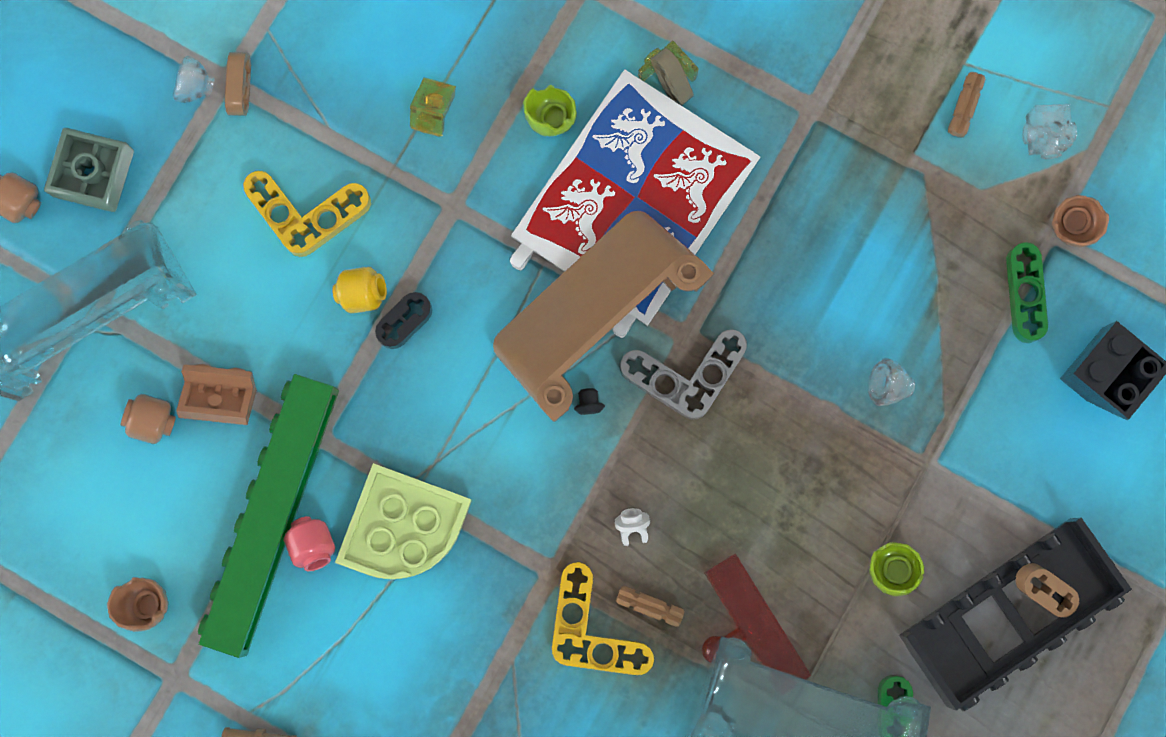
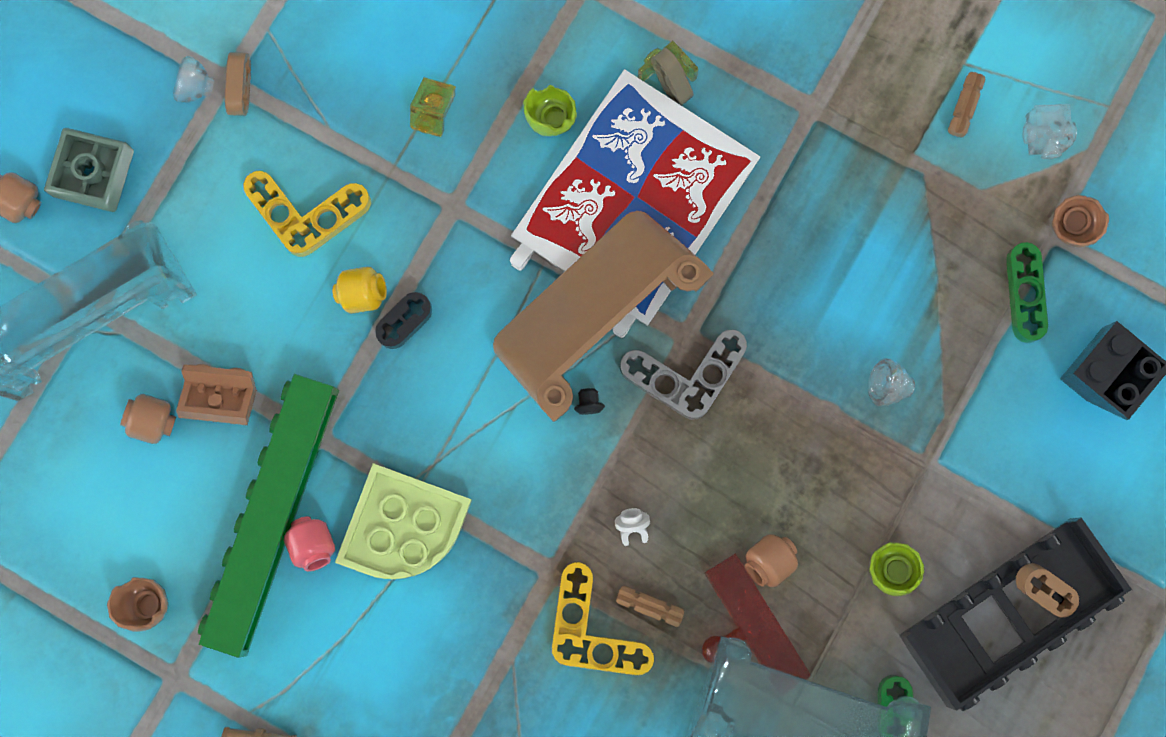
none -> nougat head [745,534,798,587]

